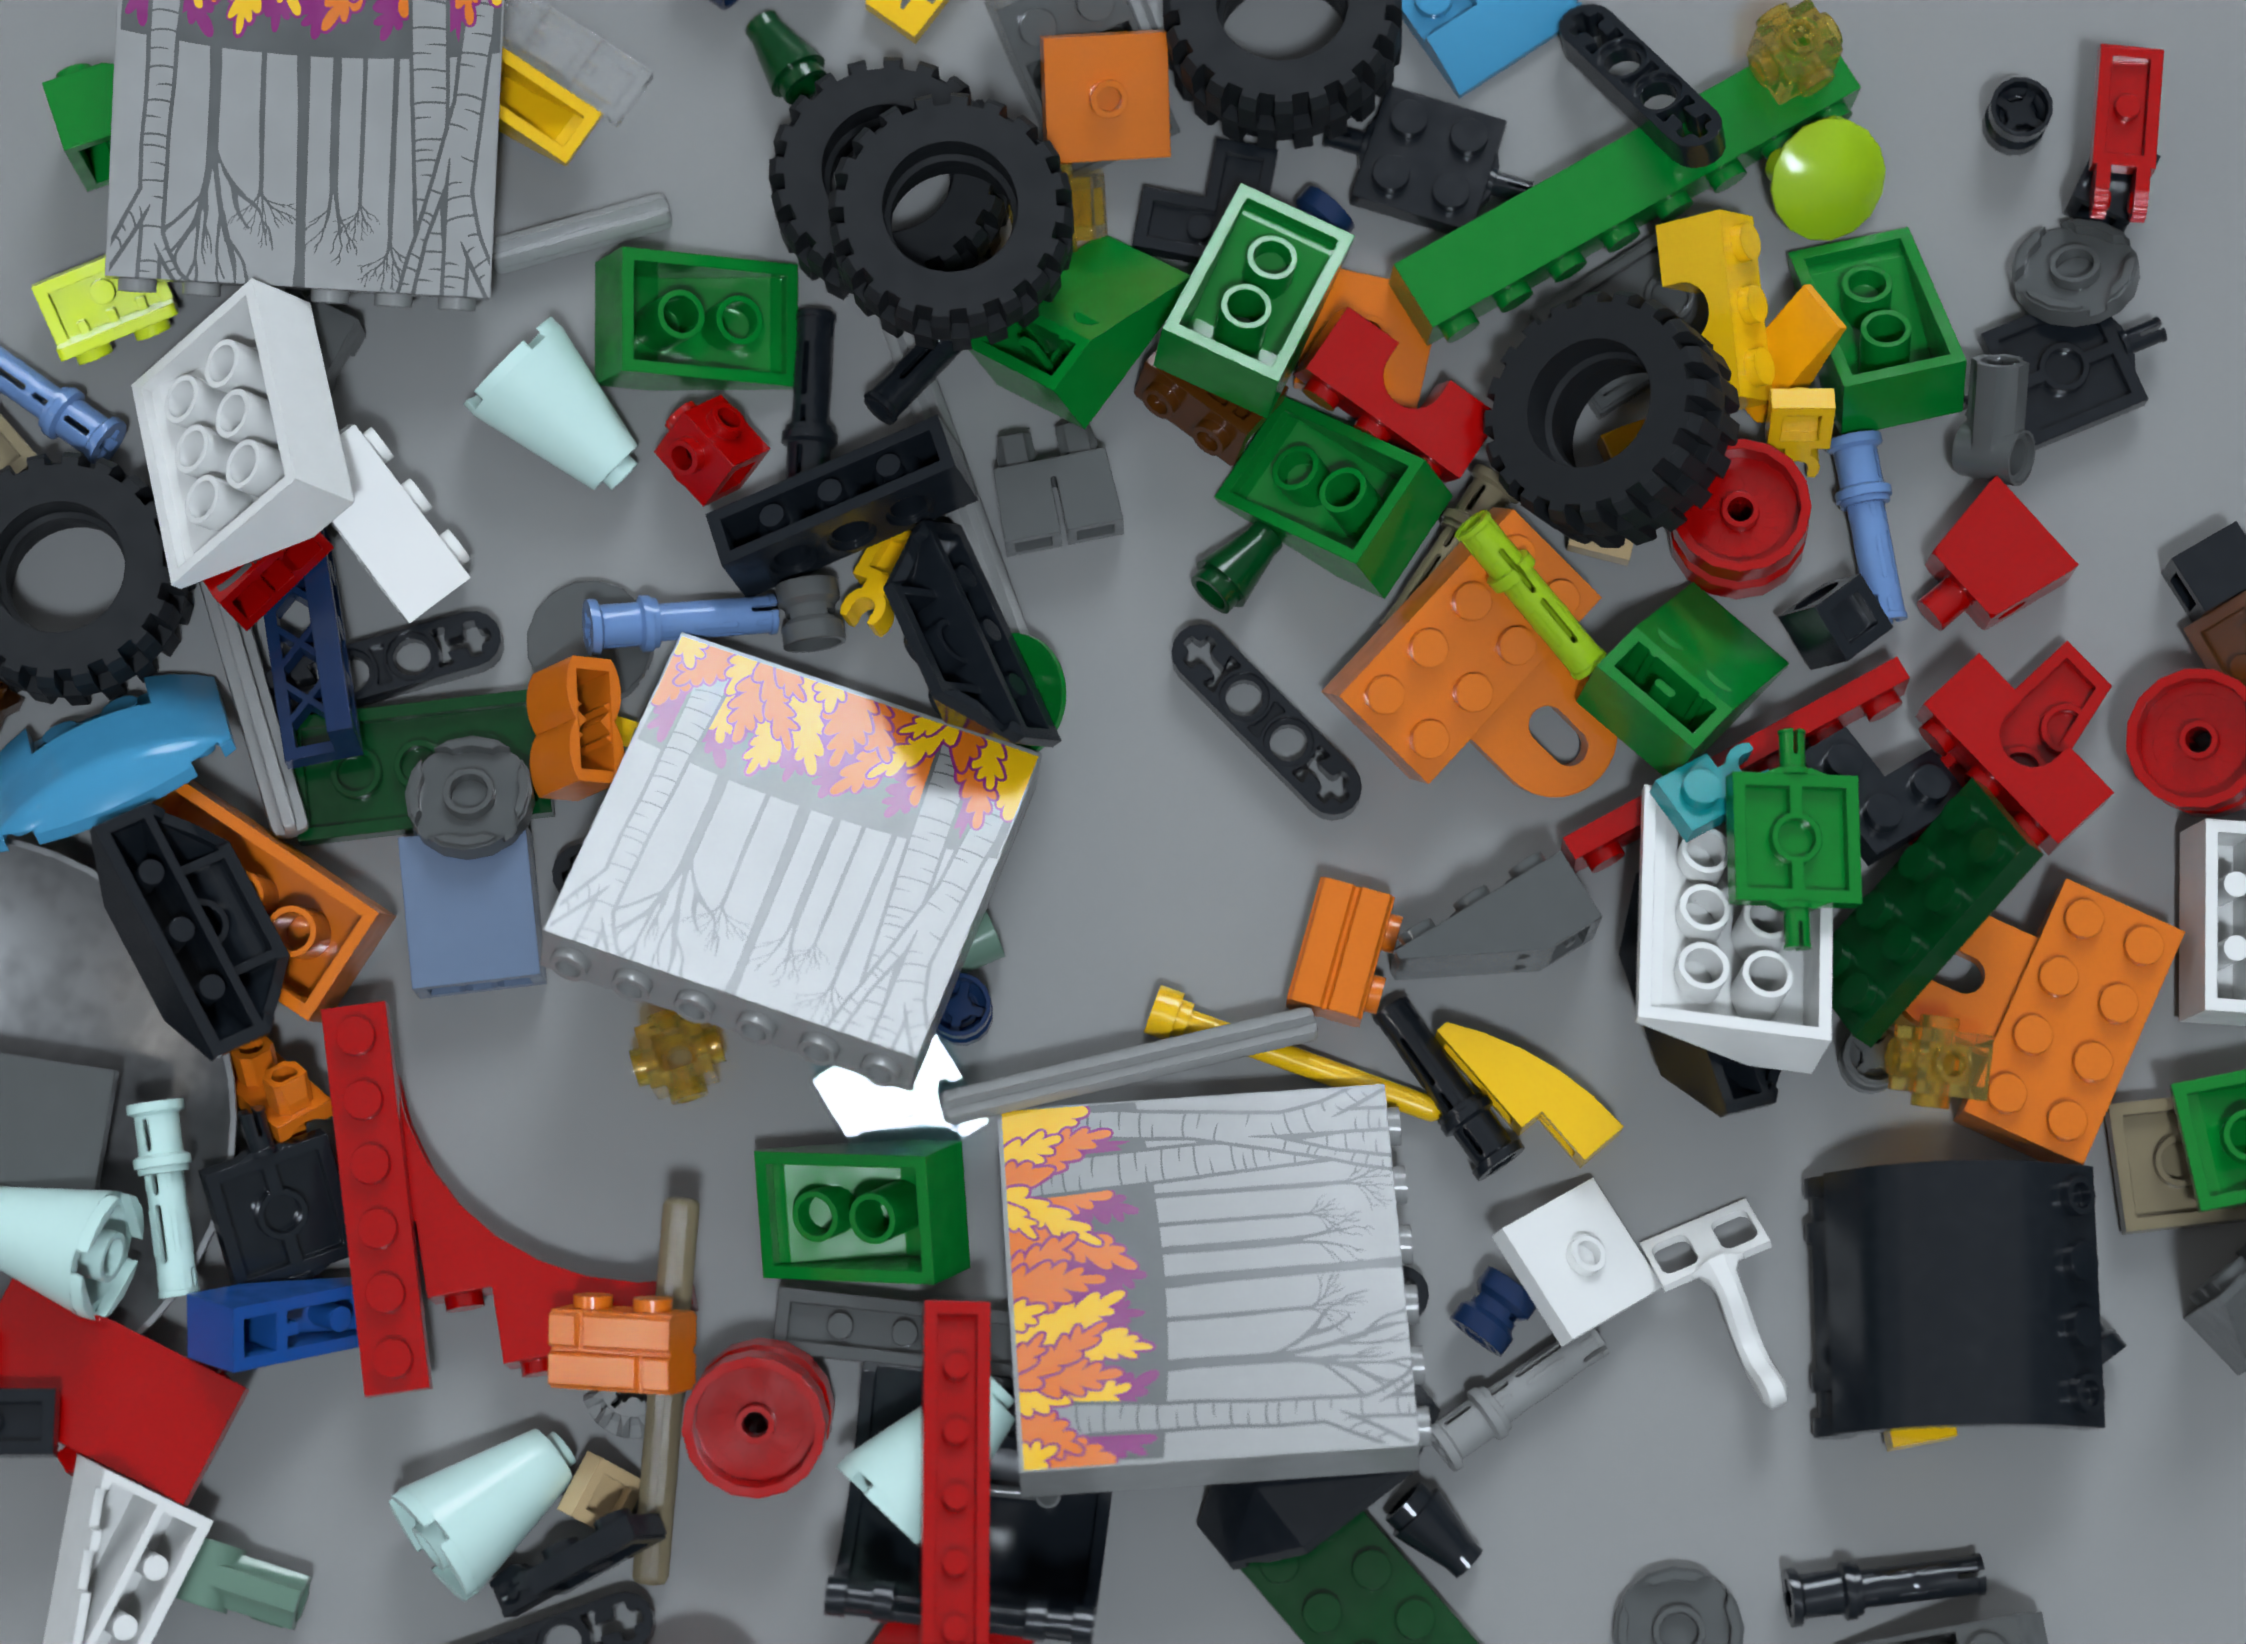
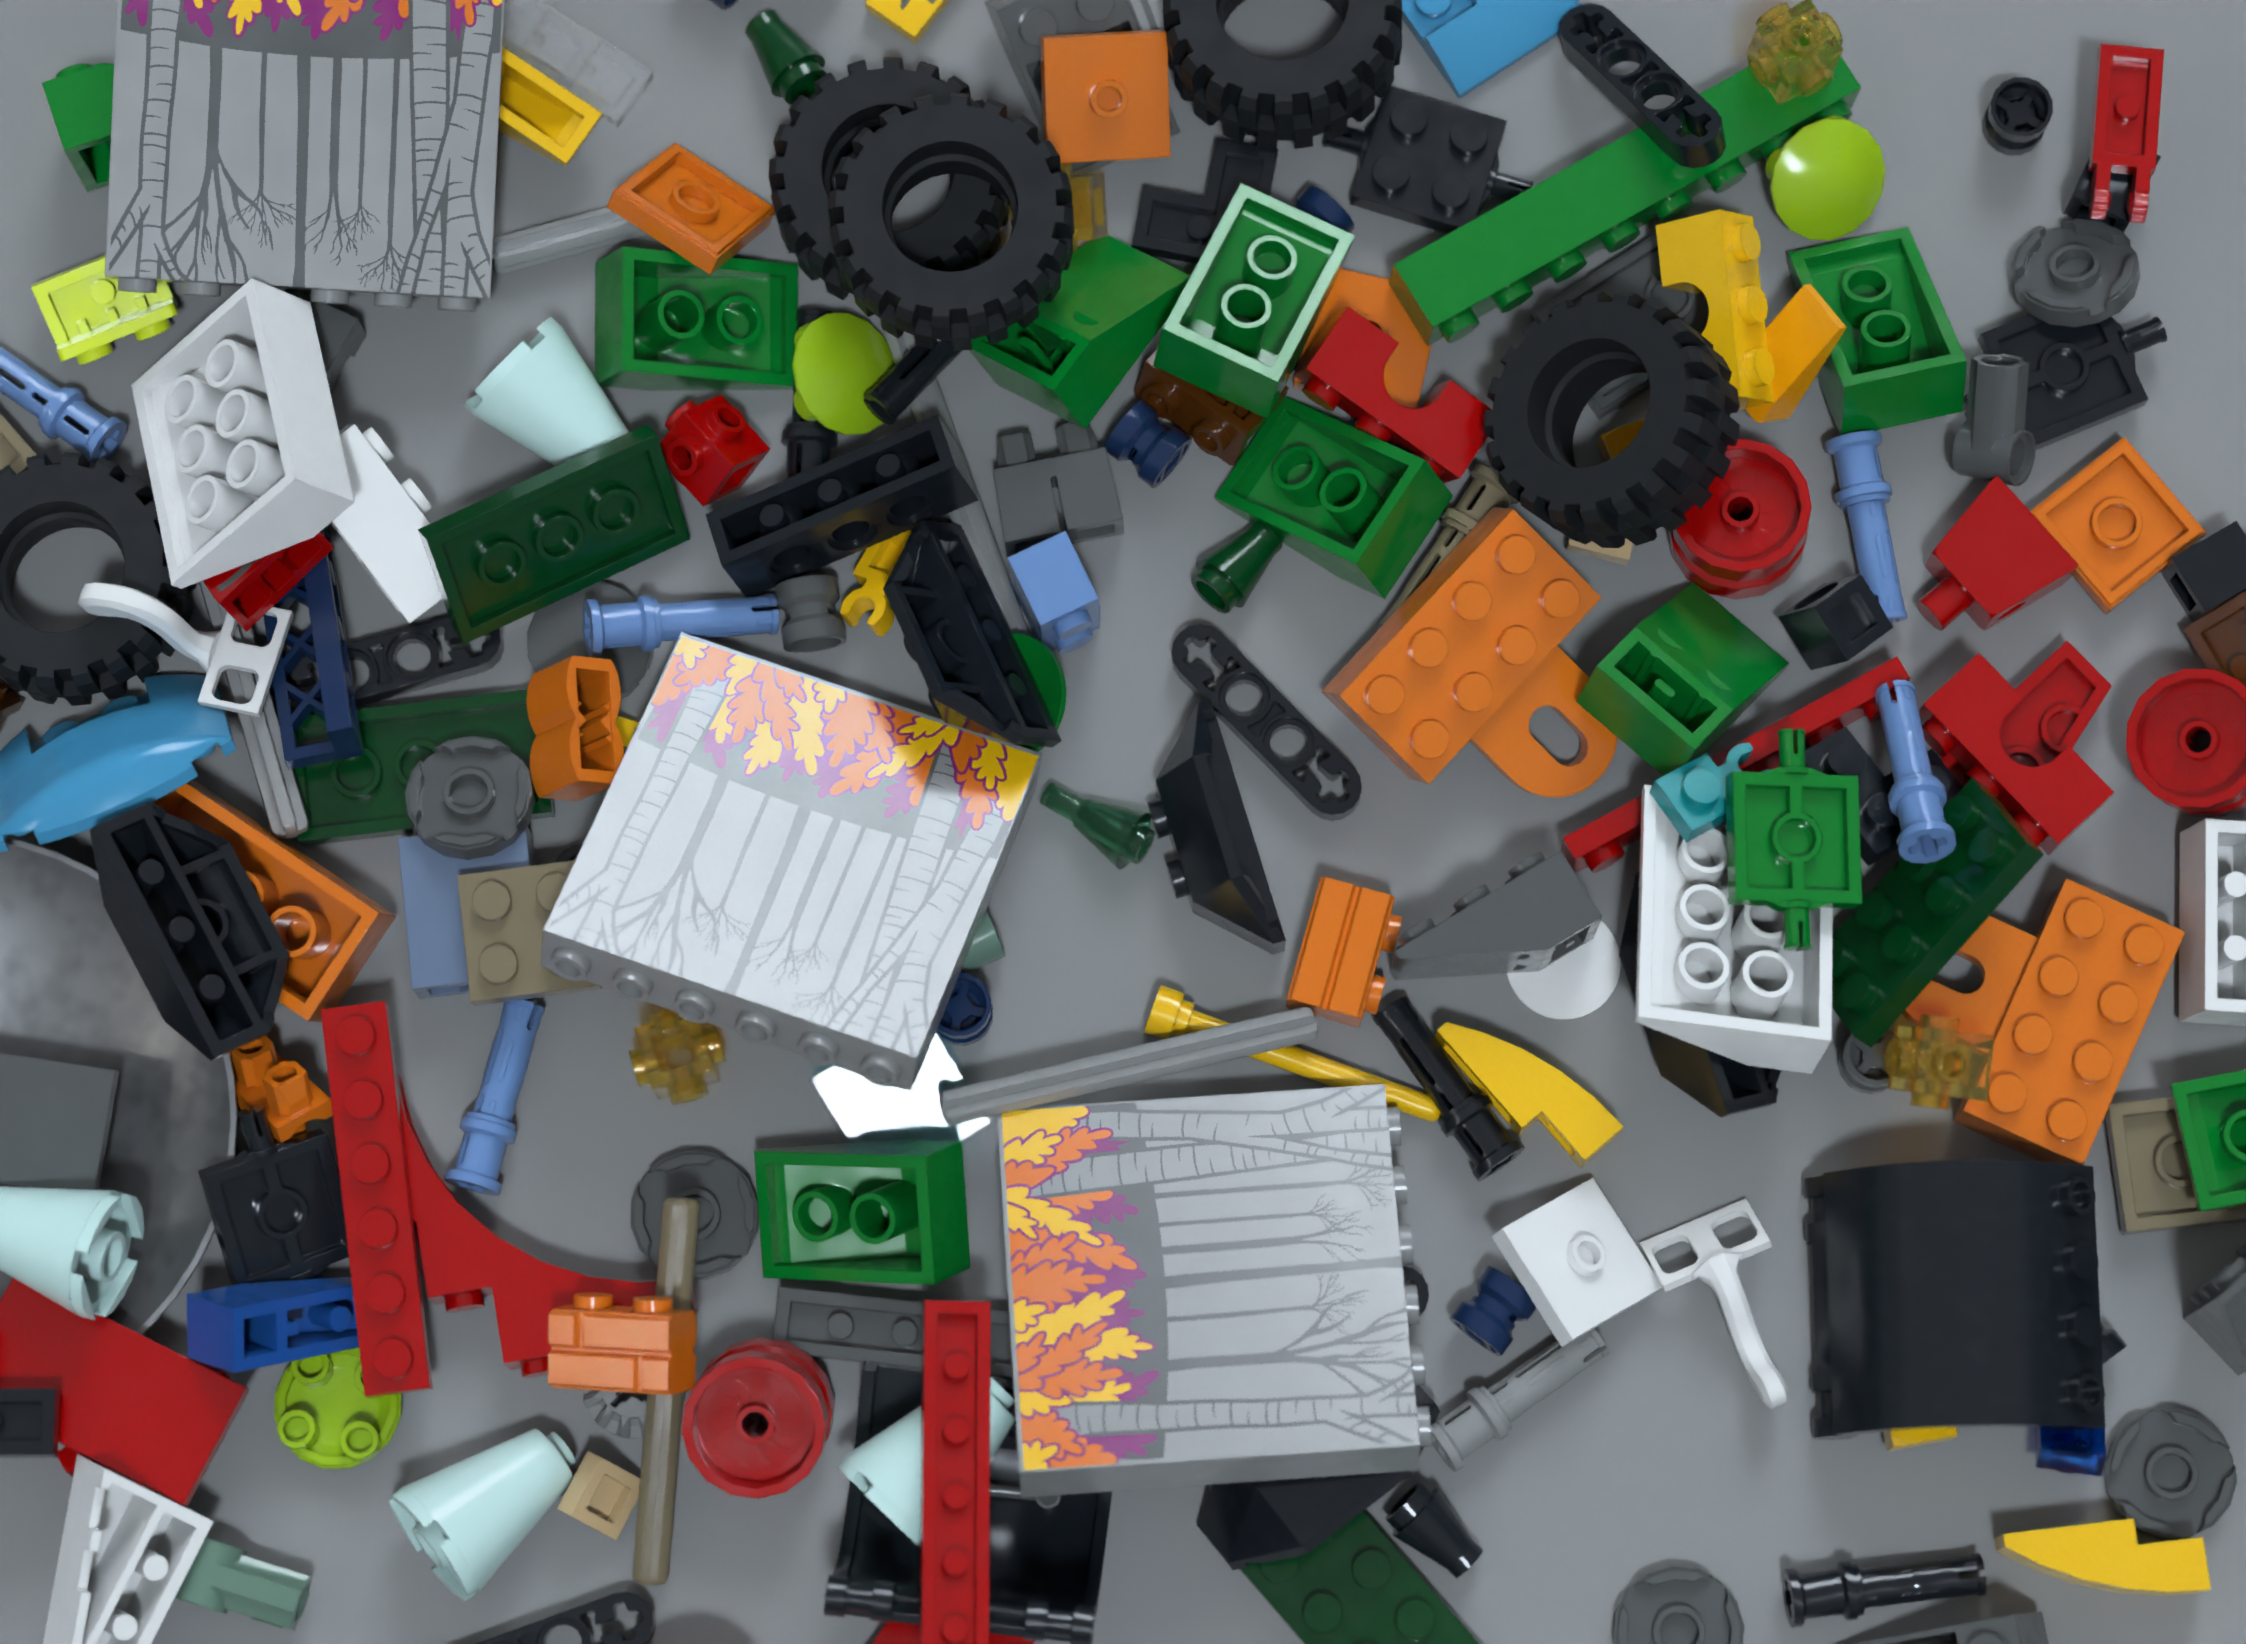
light aqua pin [126,1098,200,1299] -> none
black hinge [489,1508,667,1617] -> none
lime pin [1455,510,1607,680] -> none
yellow plate [1765,387,1836,477] -> none
none -> white piece [77,583,294,717]
none -> lime dish [274,1347,402,1469]
none -> dark green plate [418,425,690,644]
none -> medium blue pin [444,1000,545,1196]
none -> dark tan plate [457,860,602,1006]
none -> orange plate [607,143,775,275]
none -> dark grey tile [630,1151,759,1280]
none -> lime dish [792,313,896,435]
none -> medium blue brick [1007,531,1101,654]
none -> clear green cone [1040,782,1155,870]
none -> dark blue wheel [1104,400,1192,488]
none -> black wedge [1147,699,1286,955]
none -> white sticker [1507,921,1621,1020]
none -> medium blue pin [1875,680,1957,864]
none -> yellow slope [1994,1518,2211,1596]
none -> orange plate [2030,437,2207,615]
none -> clear blue plate [2034,1427,2106,1476]
none -> dark grey tile [2103,1408,2237,1540]

